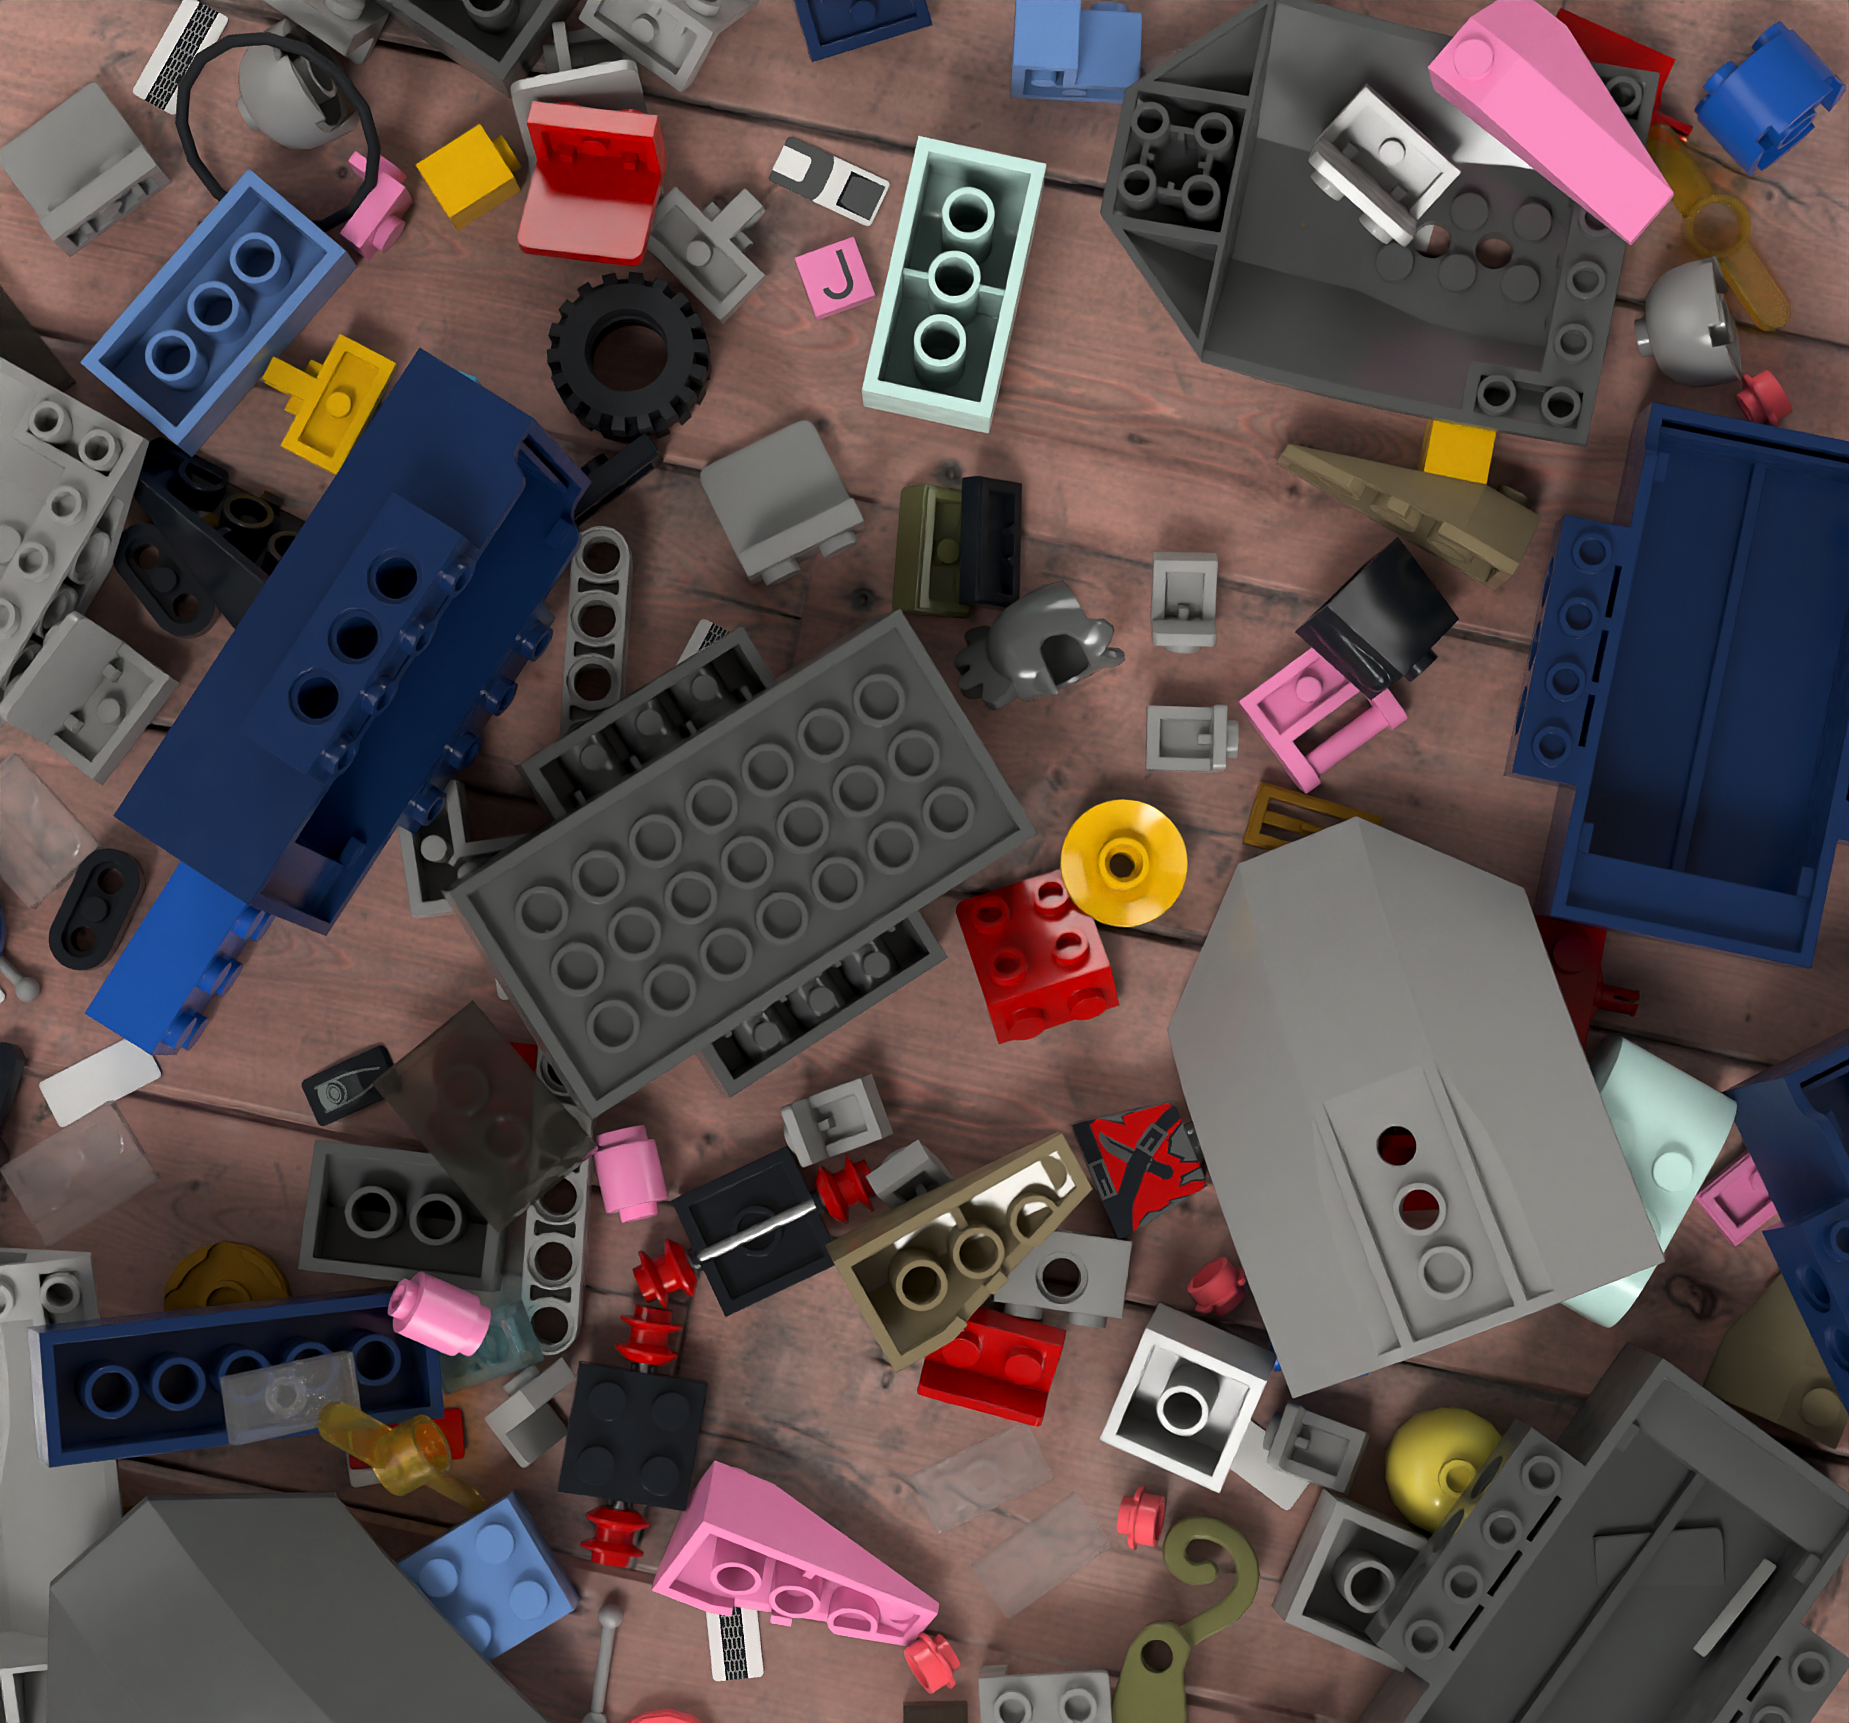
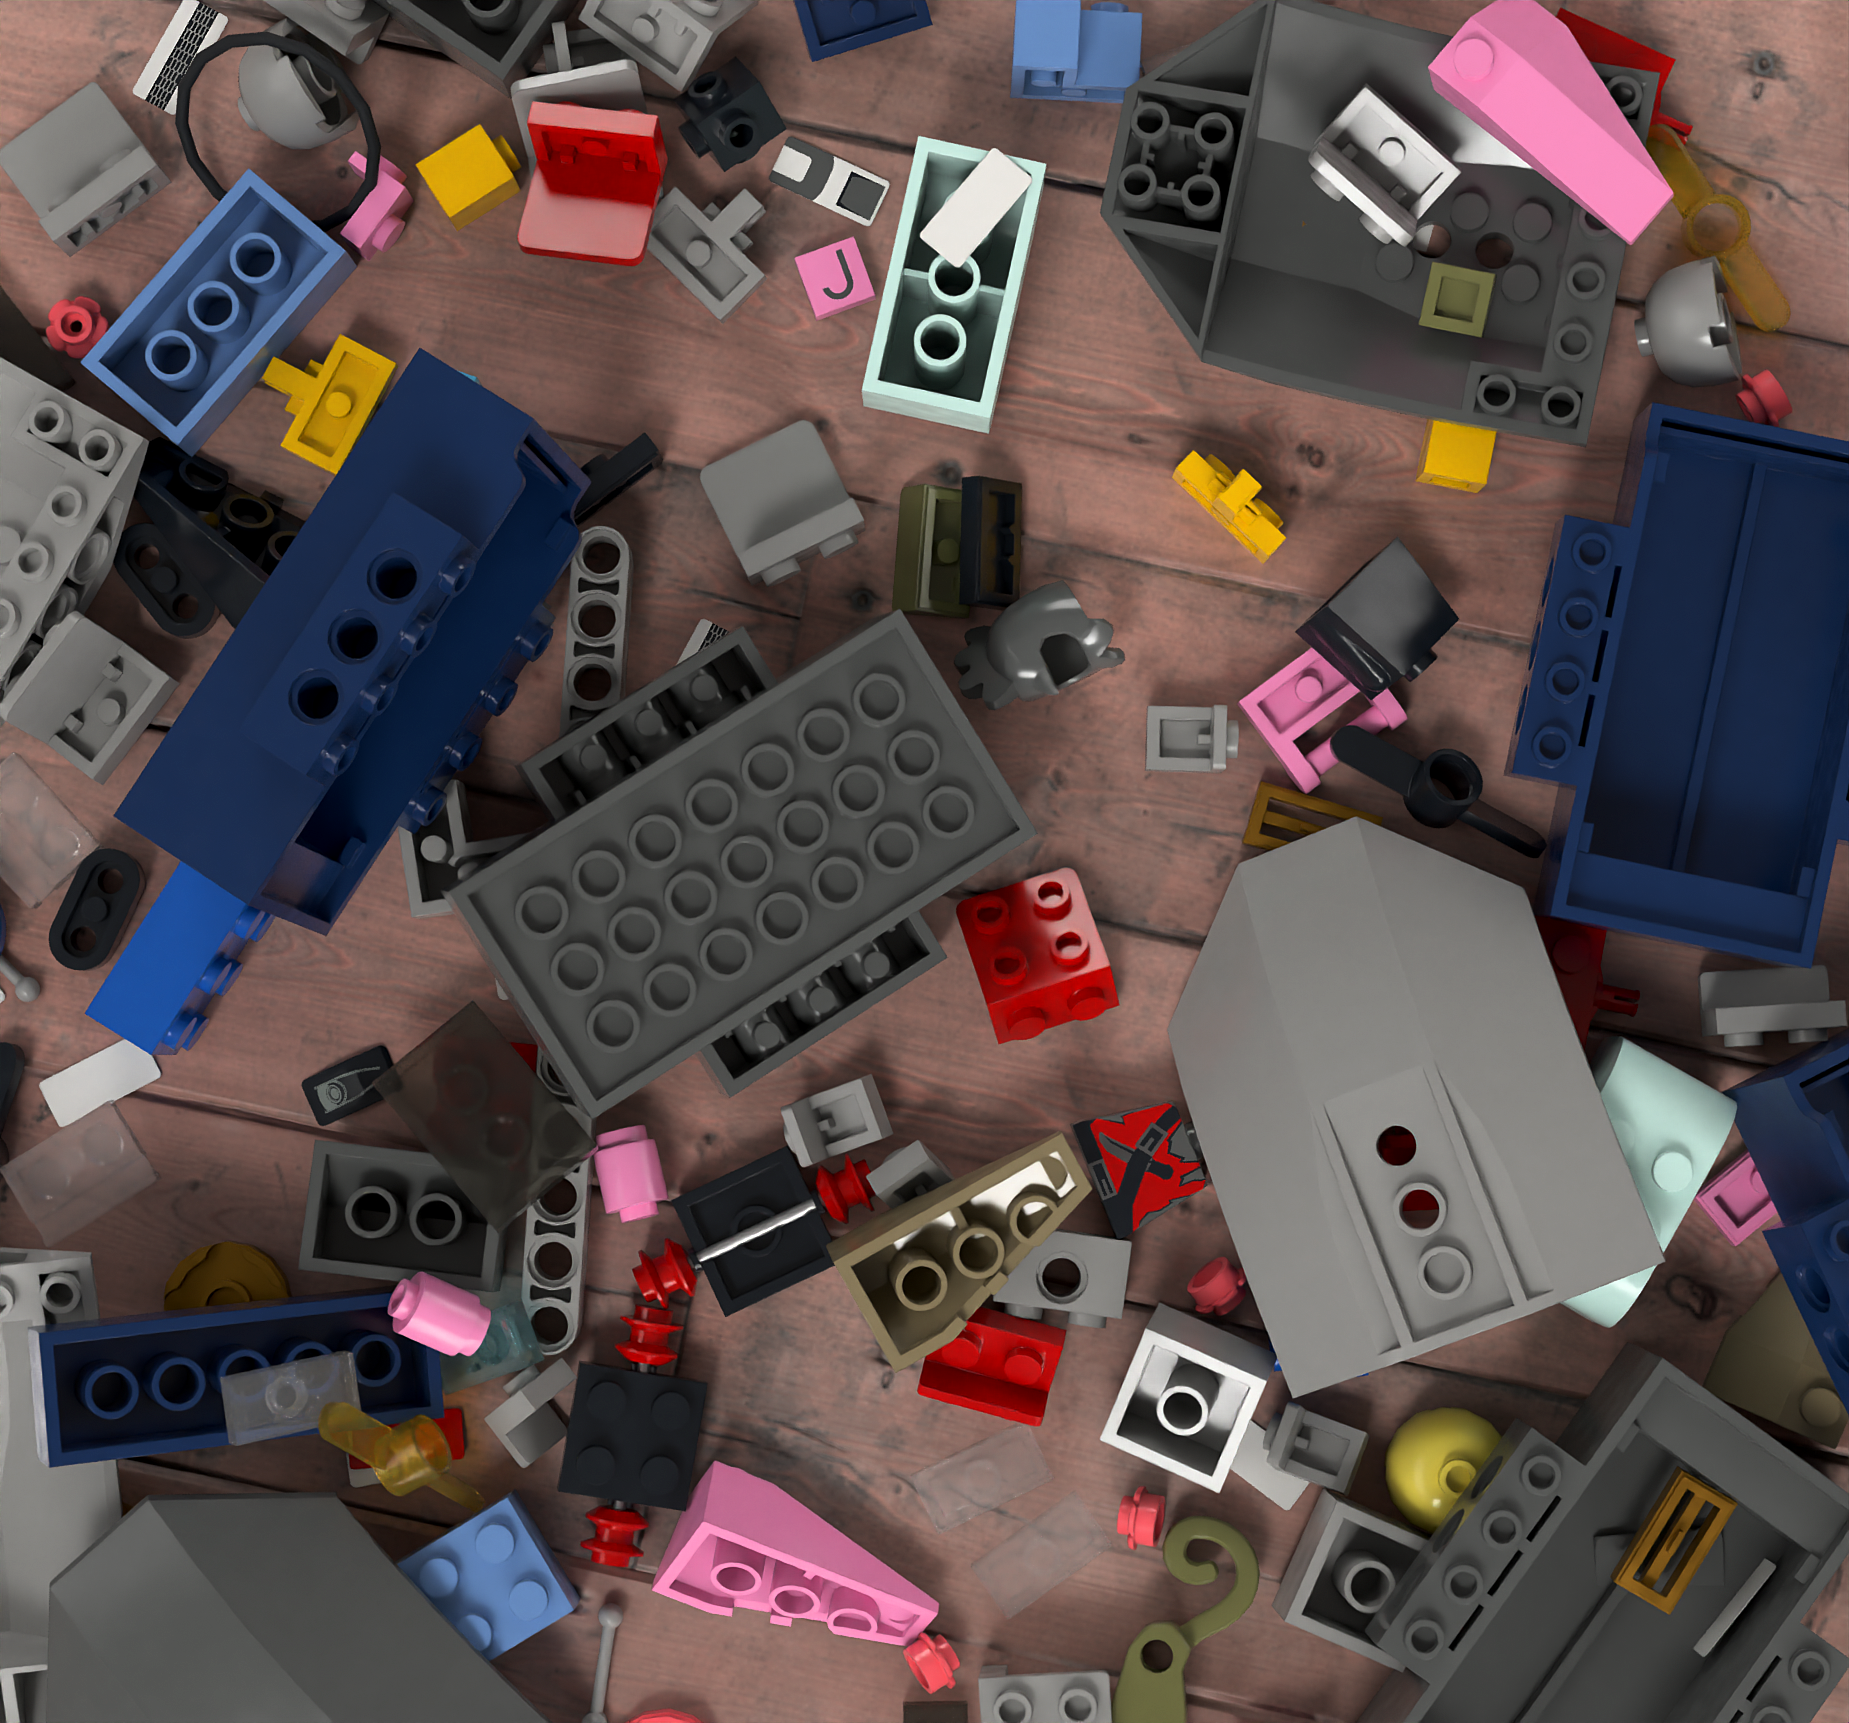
black tyre [547,272,711,443] -> none
sticker [706,1607,764,1681] -> none
yellow dish [1060,799,1188,927] -> none
light grey bracket [1150,552,1218,654] -> none
dark tan wedge [1276,443,1542,591] -> none
blue brick [1694,21,1846,176] -> none
none -> coral plate [46,296,109,359]
none -> black brick [673,56,787,172]
none -> white sticker [920,148,1032,267]
none -> yellow hinge [1172,450,1286,564]
none -> black piece [1330,725,1547,858]
none -> olive plate [1419,262,1497,338]
none -> pearl gold tile [1610,1466,1738,1615]
none -> light grey bracket [1698,965,1847,1047]

